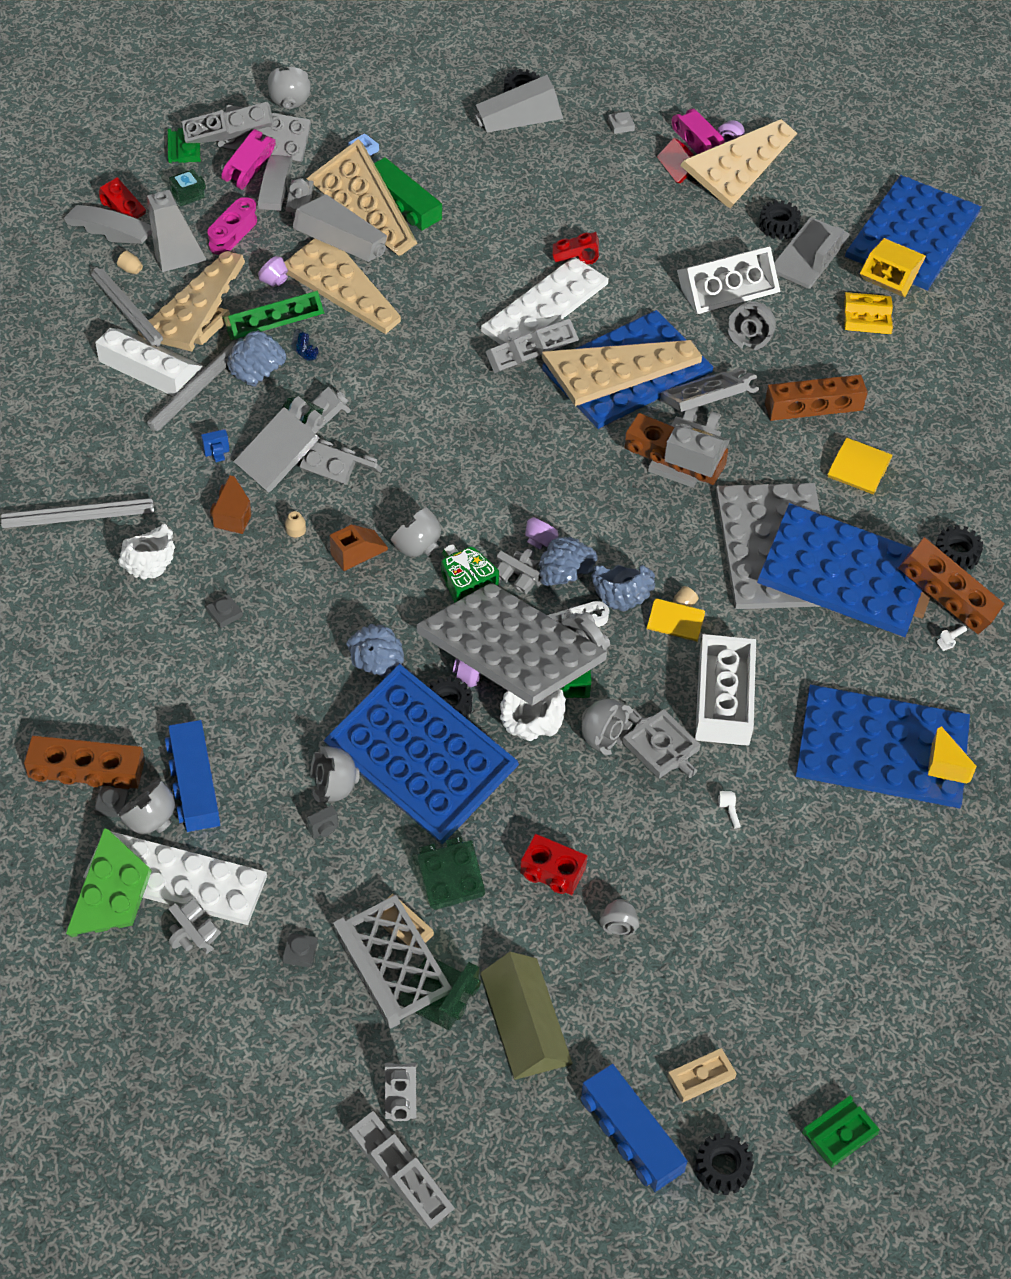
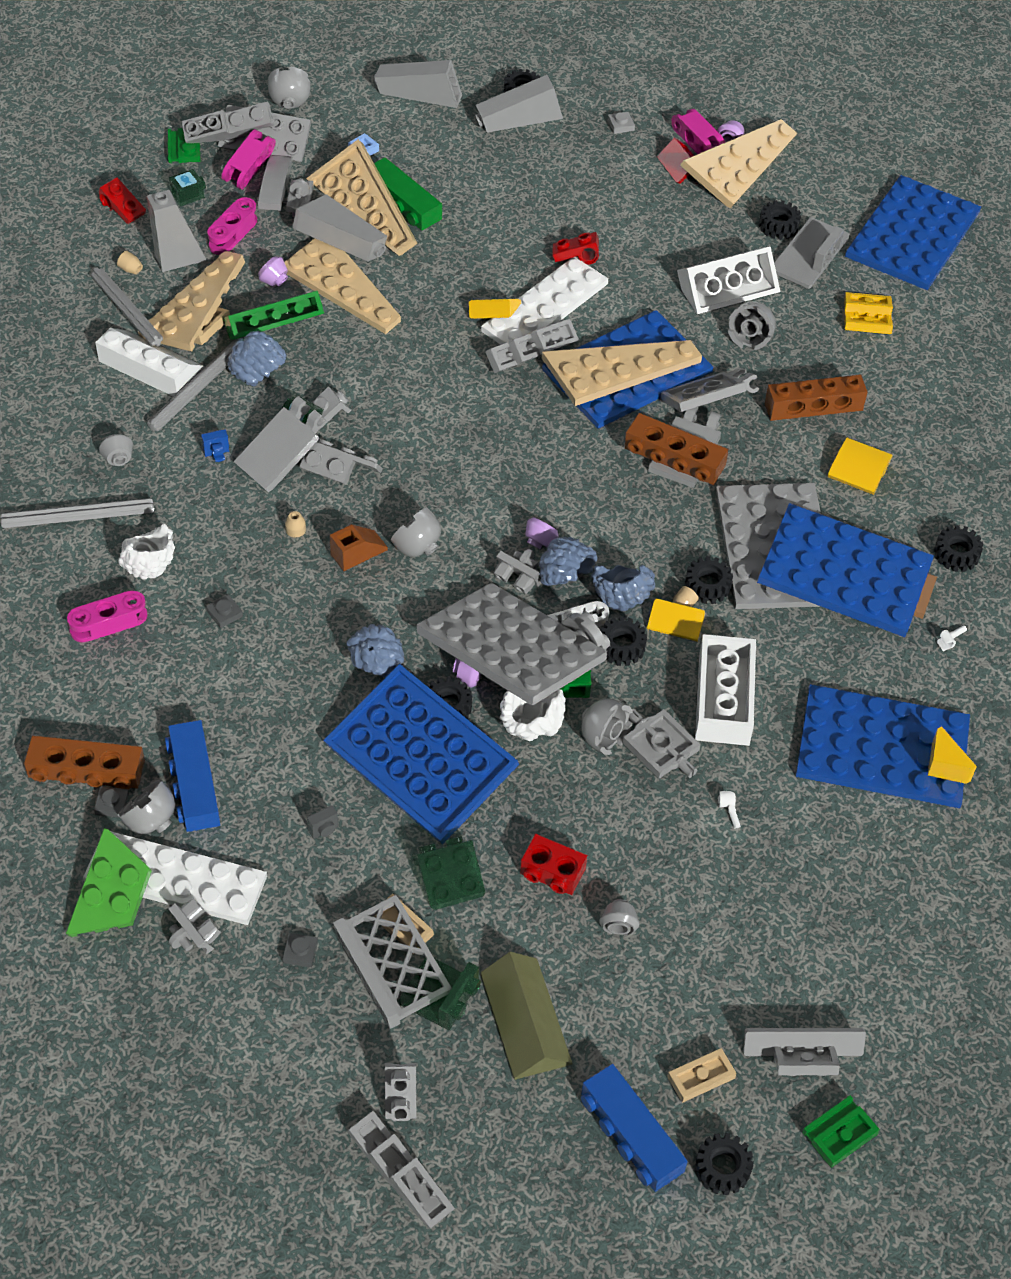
light grey slope [64,205,152,244] -> none
dark orange slope [210,475,251,534] -> none
clear blue arm [295,332,319,361] -> none
light grey cylinder [310,746,360,803] -> none
green torso [441,545,499,603] -> none
light grey slope [665,424,730,477] -> none
yellow slope [860,238,926,298] -> none
dark orange brick [898,537,1005,634] -> none
none -> dark pink piece [67,591,148,642]
none -> light grey cone [99,434,133,466]
none -> light grey slope [374,60,462,108]
none -> yellow slope [469,299,521,318]
none -> black tyre [600,617,647,666]
none -> black tyre [685,556,733,604]
none -> light grey bracket [743,1028,866,1076]

